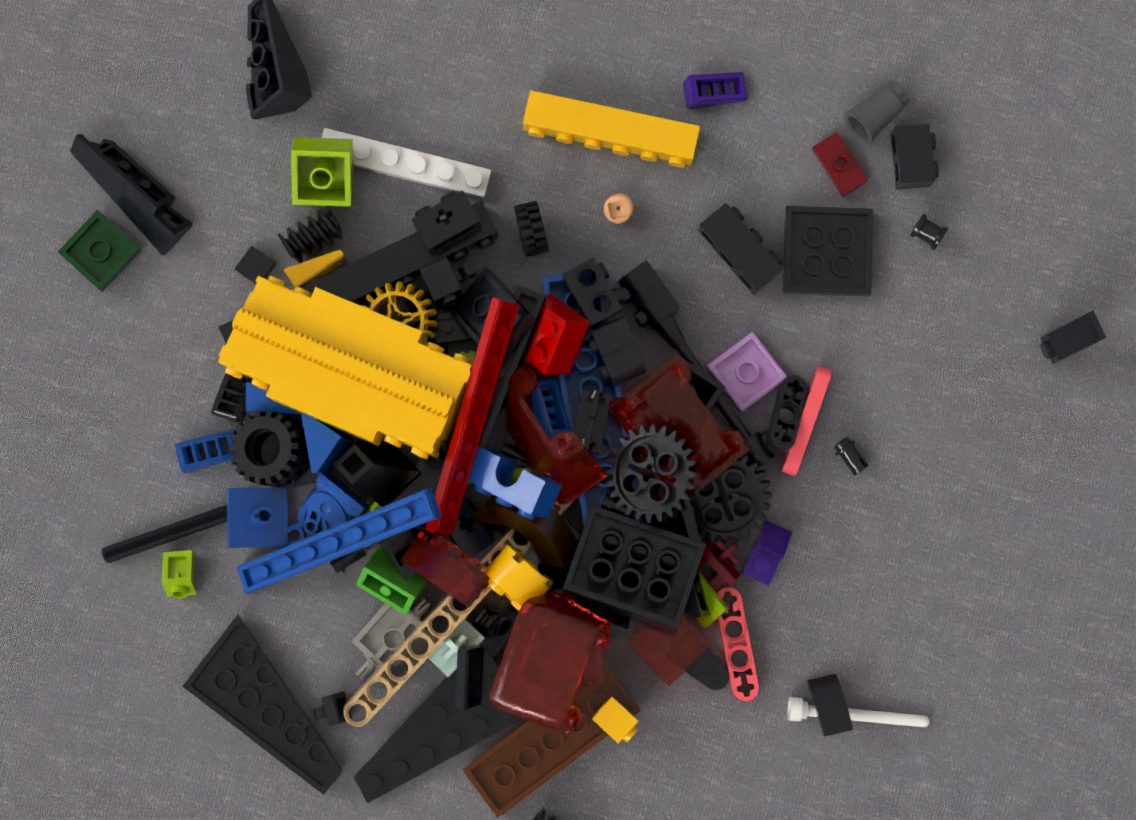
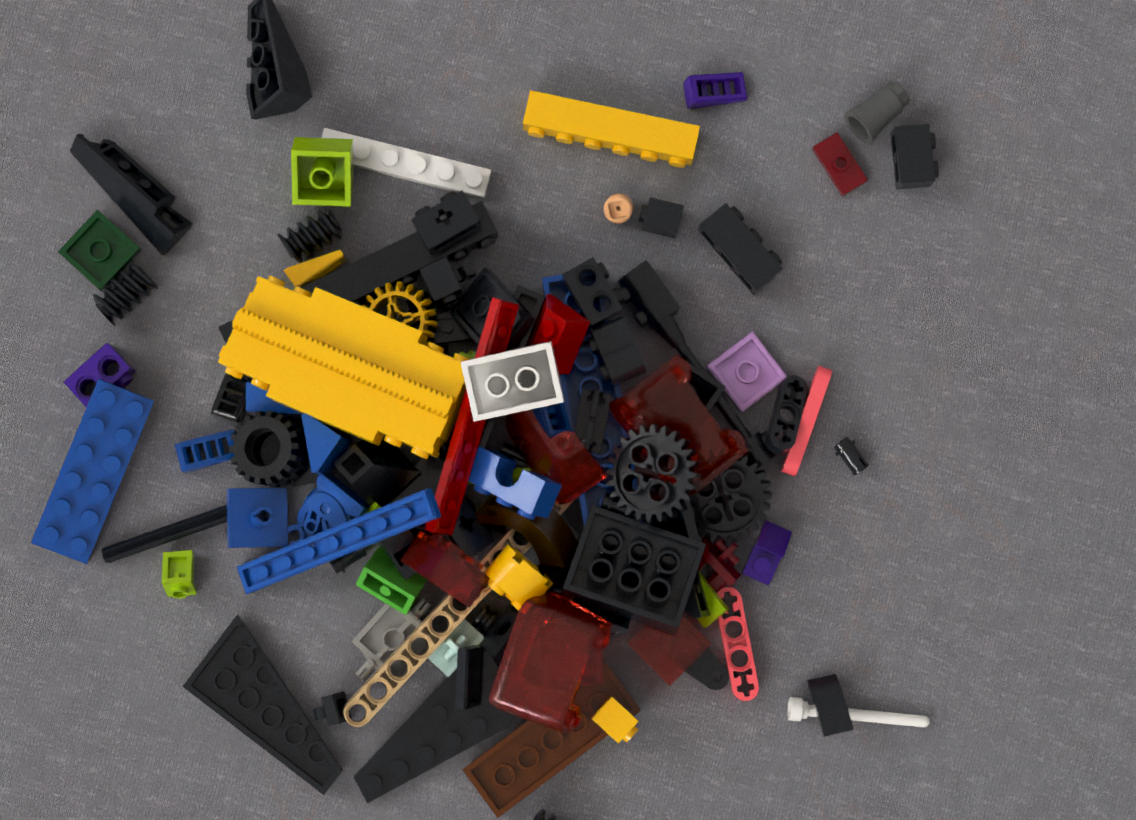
black tile [235,246,276,284] -> none
black tyre [514,201,549,257] -> none
black plate [783,206,873,296] -> none
black bush [910,213,948,250] -> none
black slope [1040,311,1107,364] -> none
none -> blue plate [31,379,154,564]
none -> dark purple brick [63,343,136,407]
none -> black piece [93,263,159,326]
none -> white slope [461,341,565,422]
none -> black brick [638,197,684,239]

